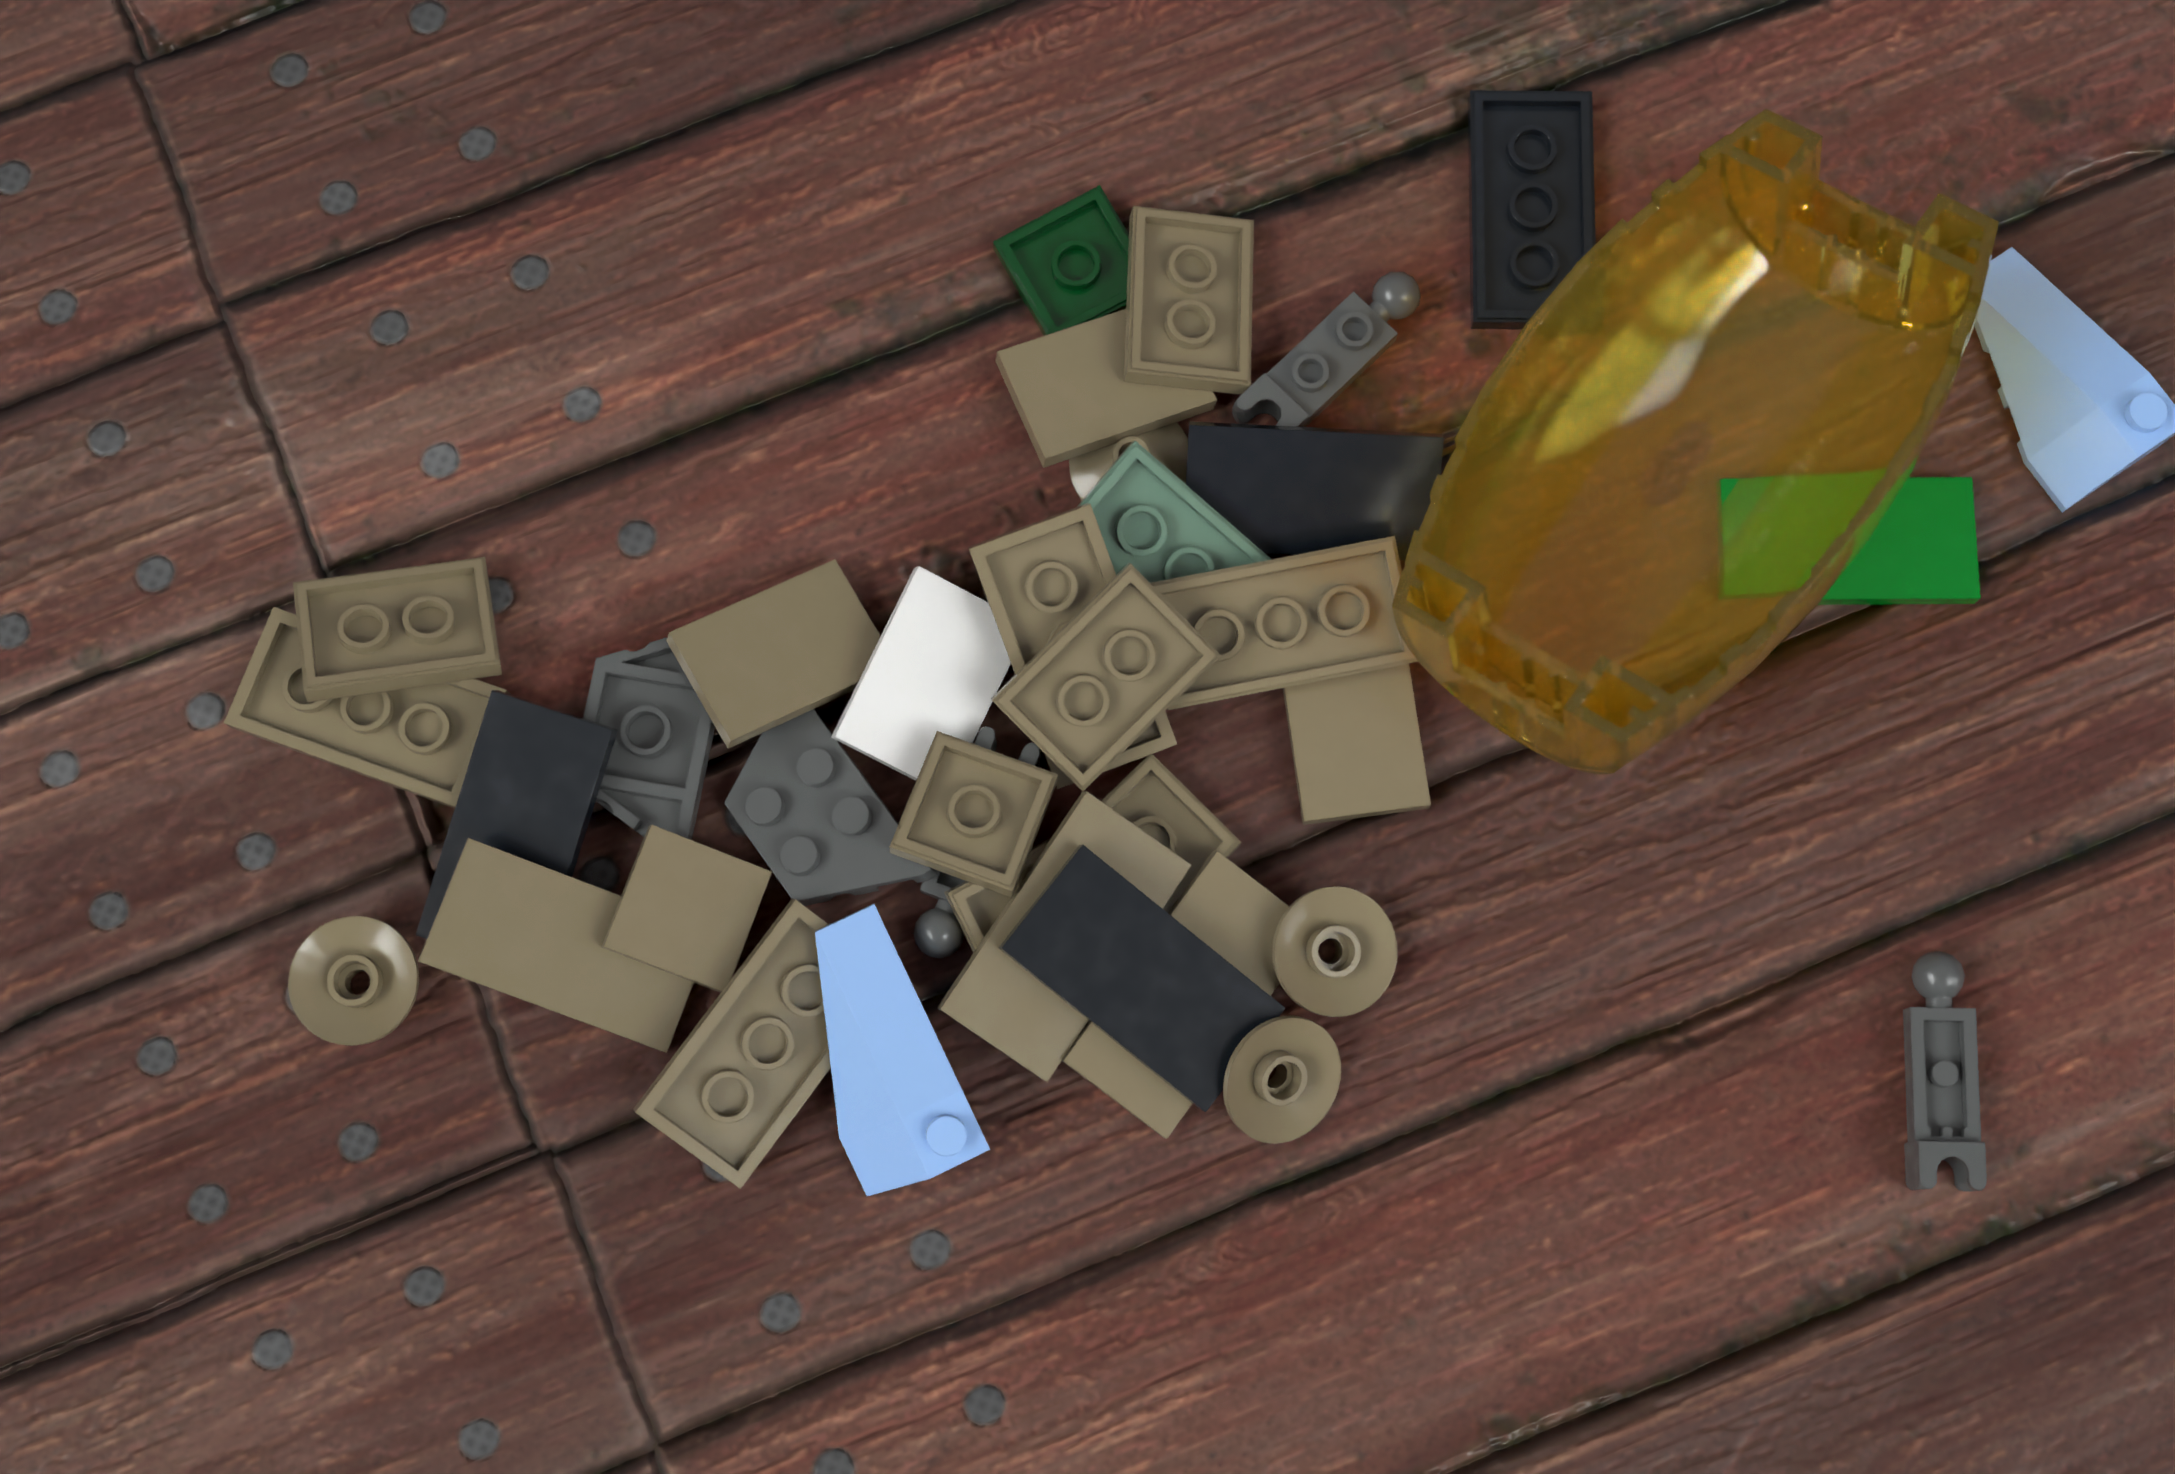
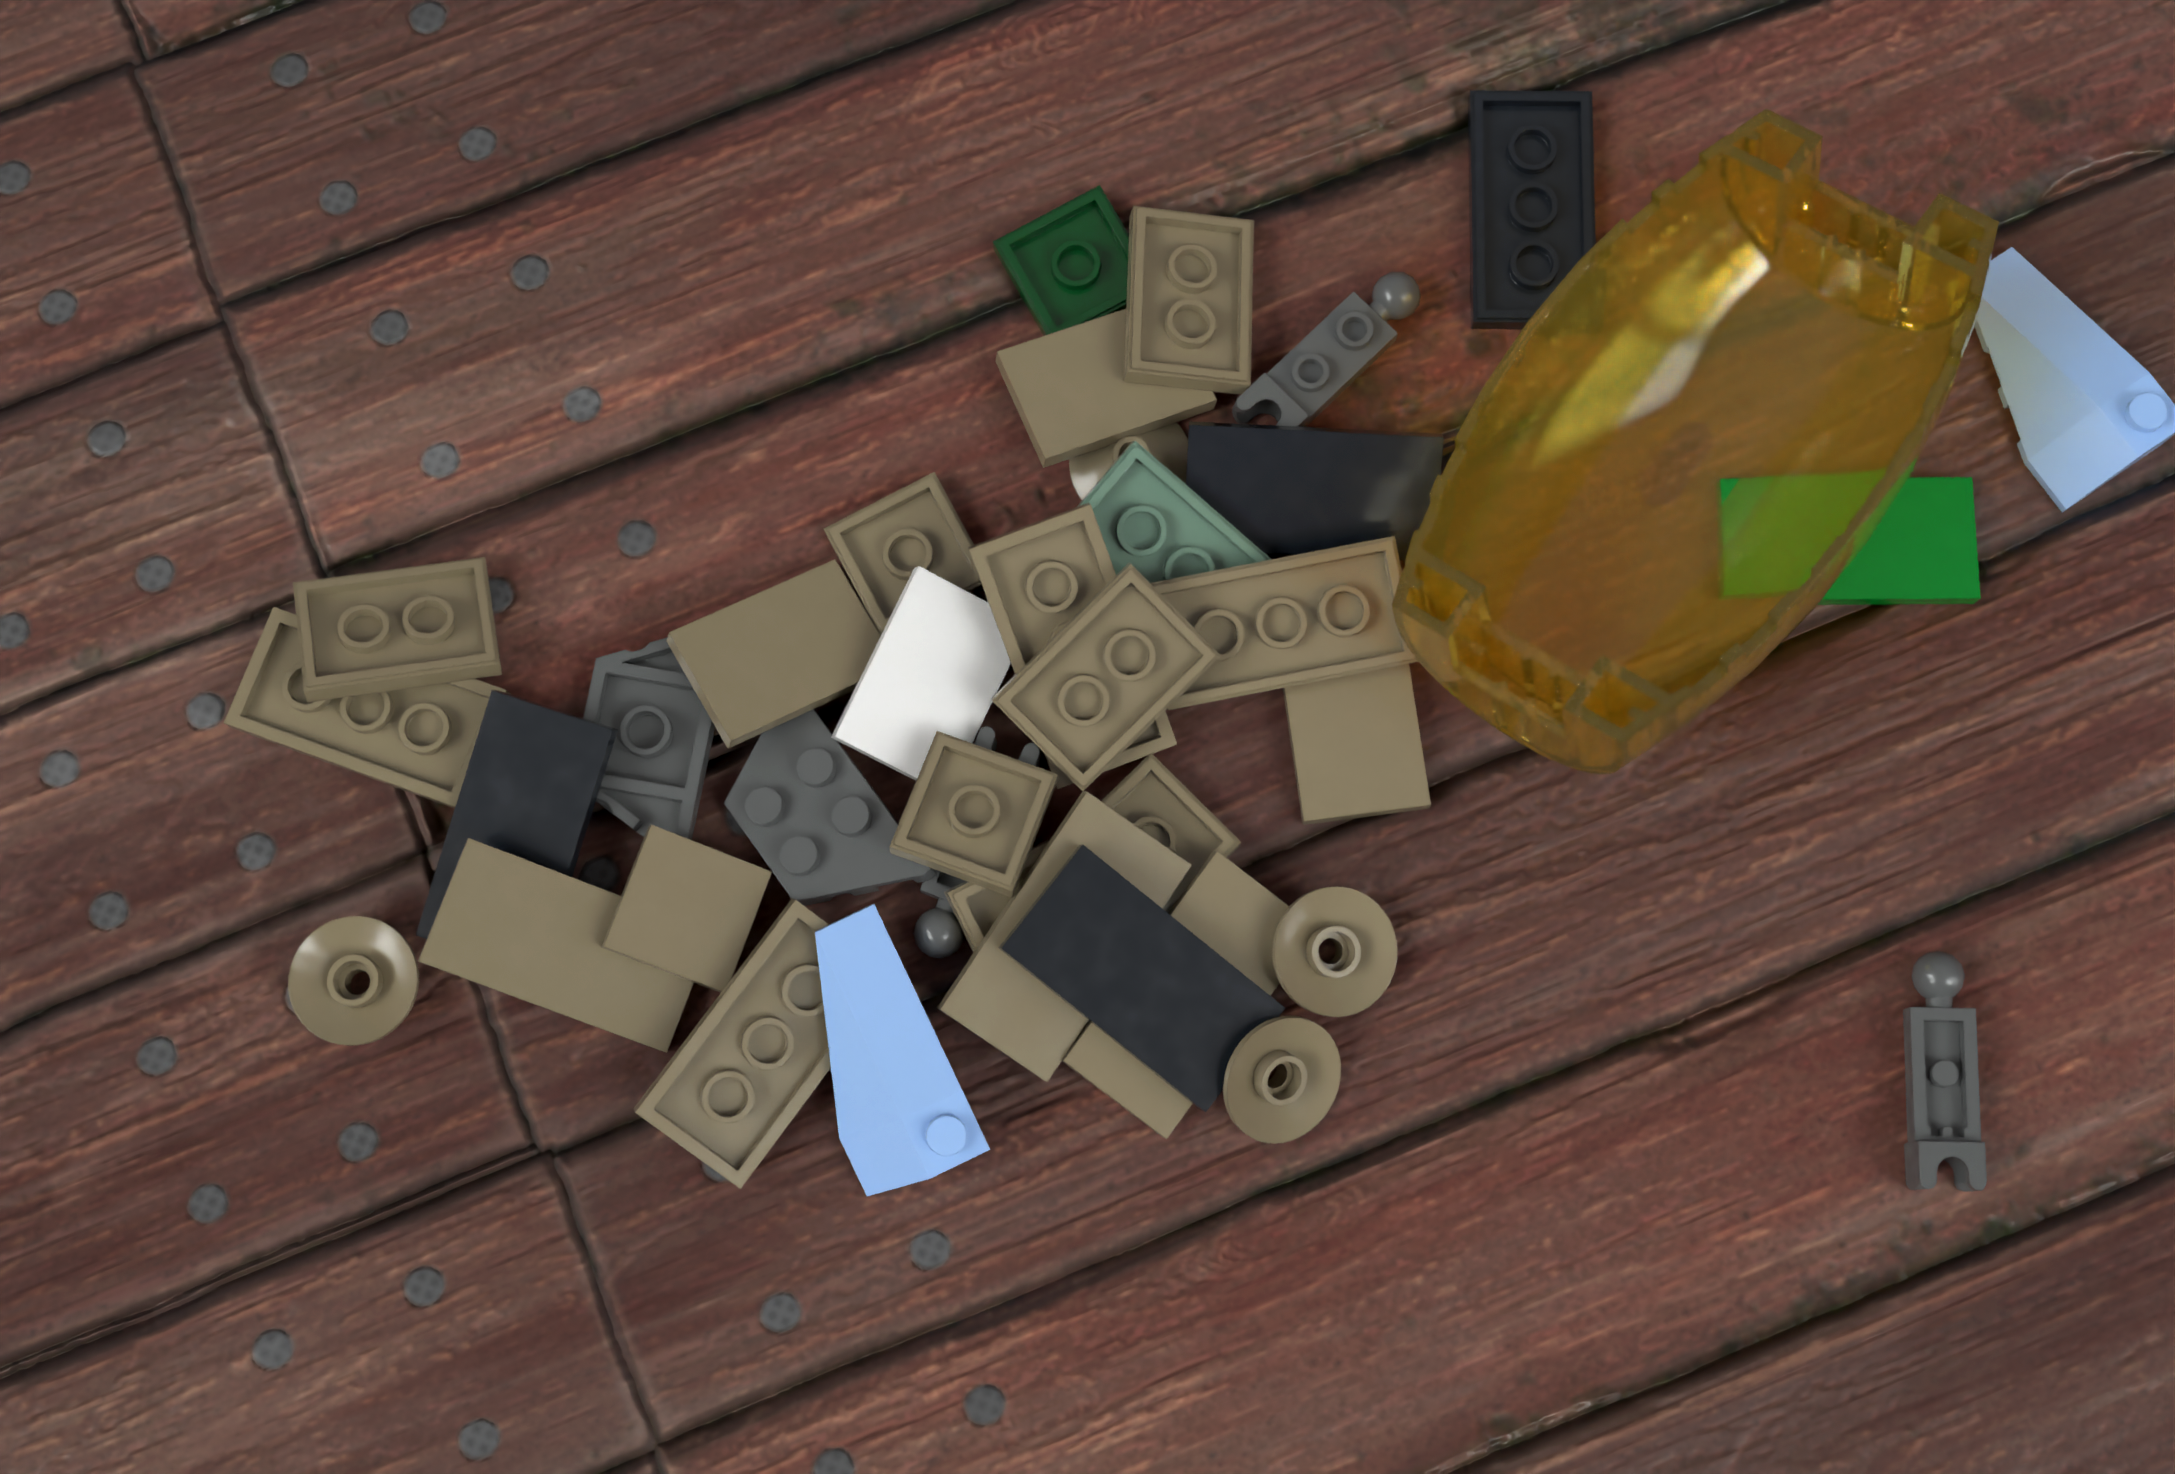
none -> dark tan tile [824,472,983,636]

